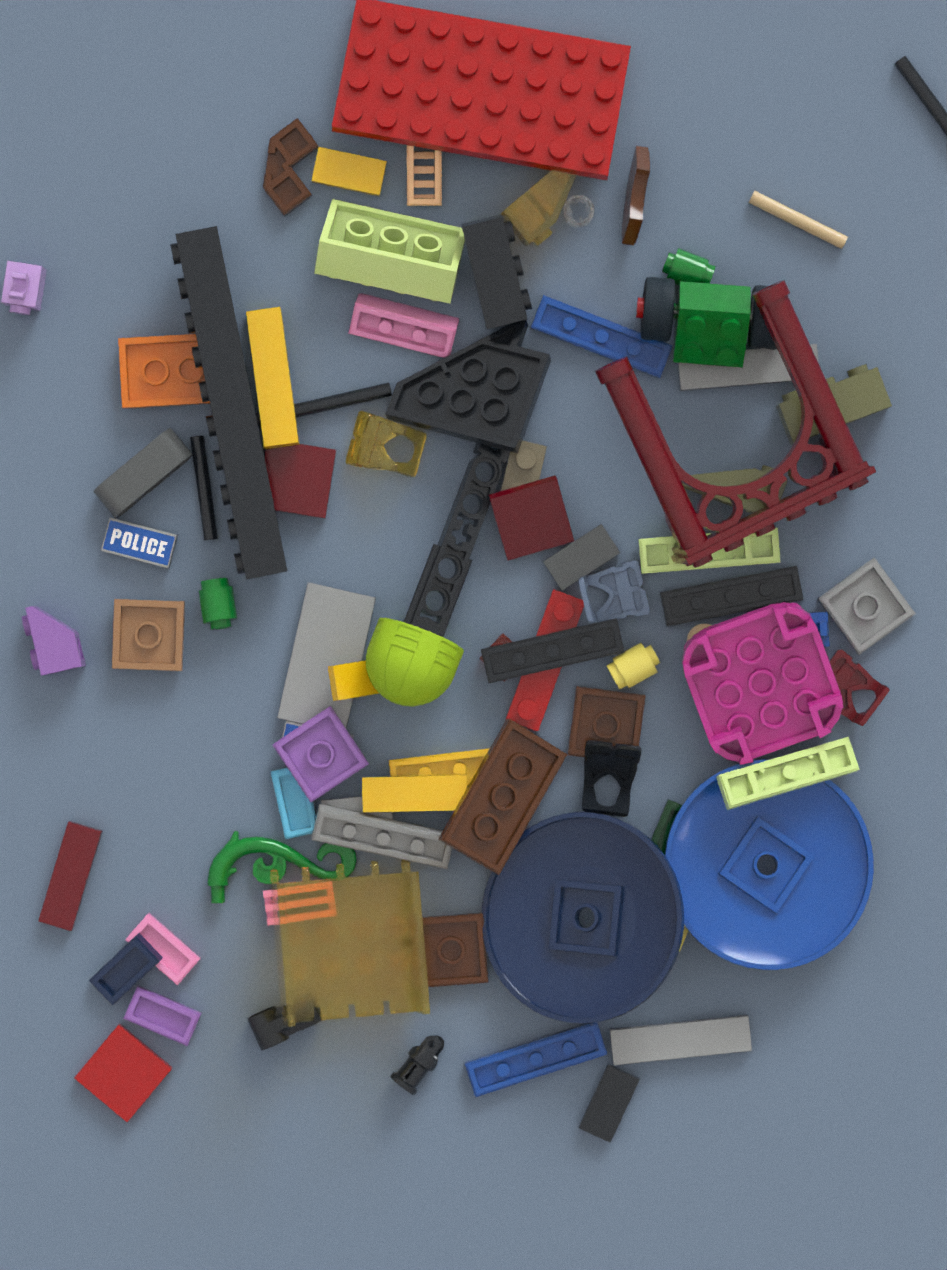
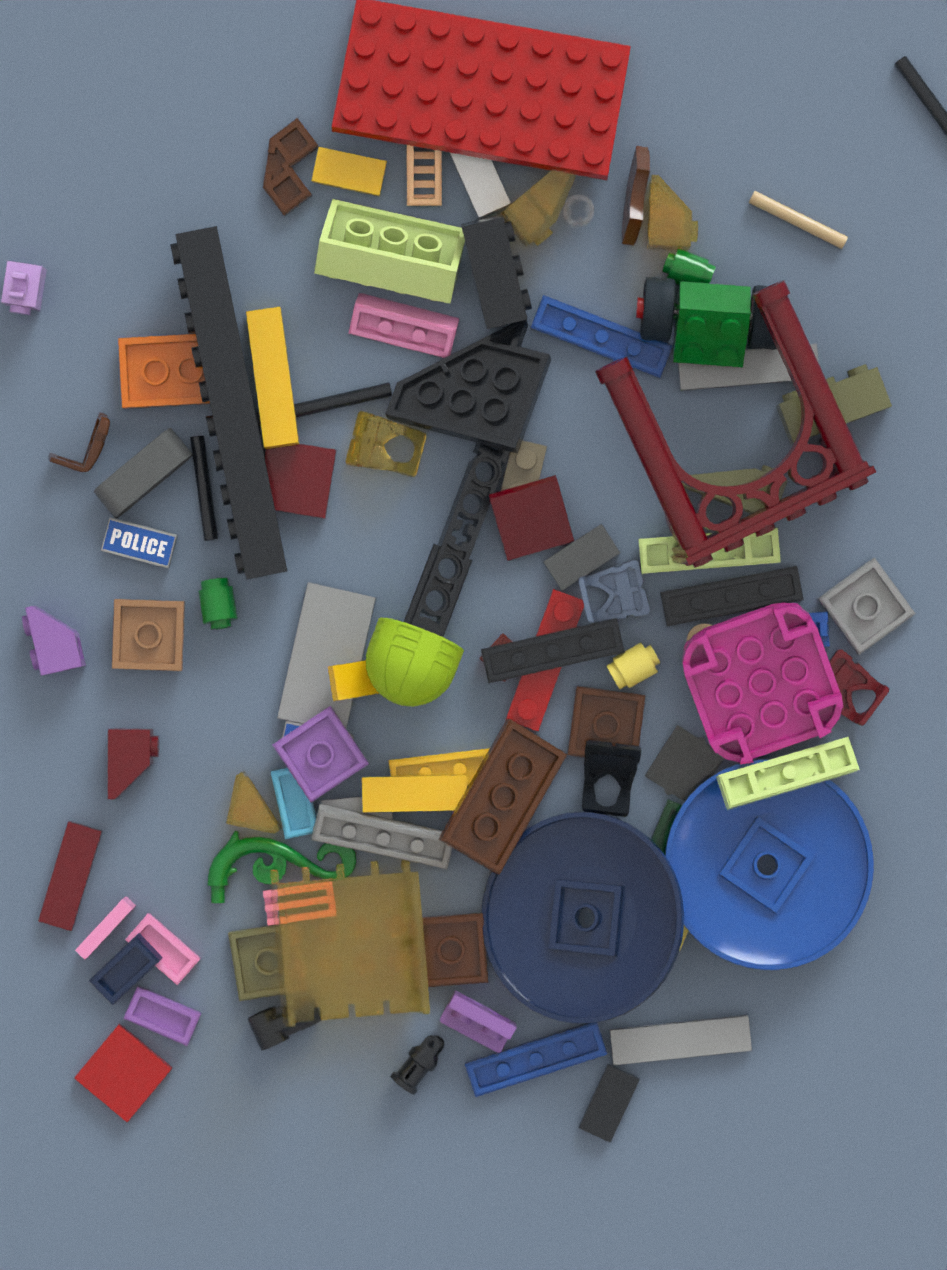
none -> reddish brown piece [48,412,110,472]
none -> bright pink tile [75,896,136,960]
none -> dark red slope [108,728,160,799]
none -> clear yellow slope [226,770,282,834]
none -> olive tile [228,922,308,1001]
none -> medium lavender bracket [440,990,517,1053]
none -> white tile [450,153,511,219]
none -> clear smoke piece [644,725,724,802]
none -> clear yellow slope [647,175,698,250]

